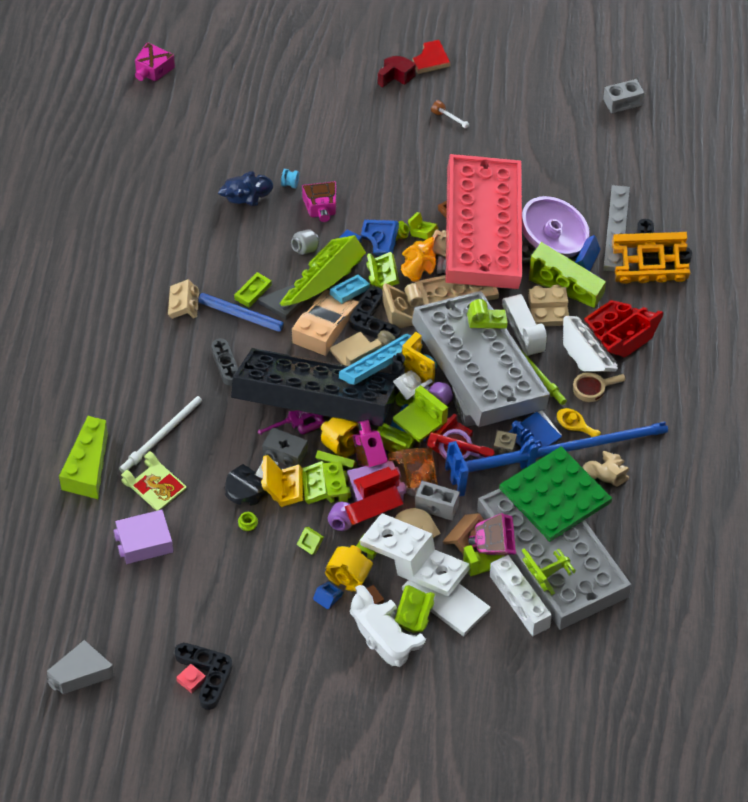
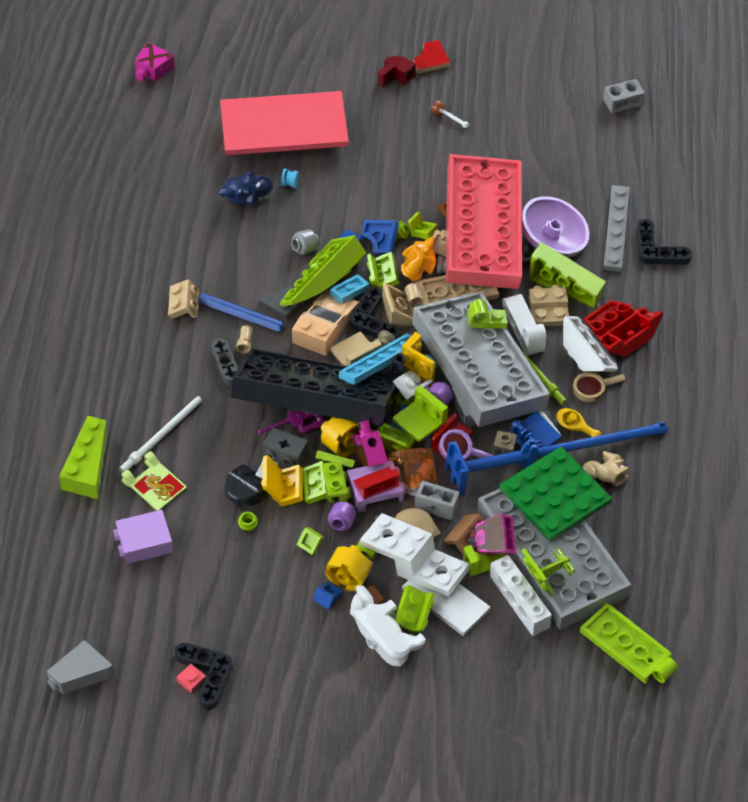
lime plate [234,272,272,308] -> none
torso [302,181,336,222] -> none
red beam [345,486,403,525] -> none
red hinge [427,432,494,457] -> none
blue slope [575,235,601,271] -> none
light orange fence [612,232,690,284] -> none
none -> coral piece [220,91,349,155]
none -> tan pin [236,326,253,354]
none -> lime hinge [580,603,678,684]

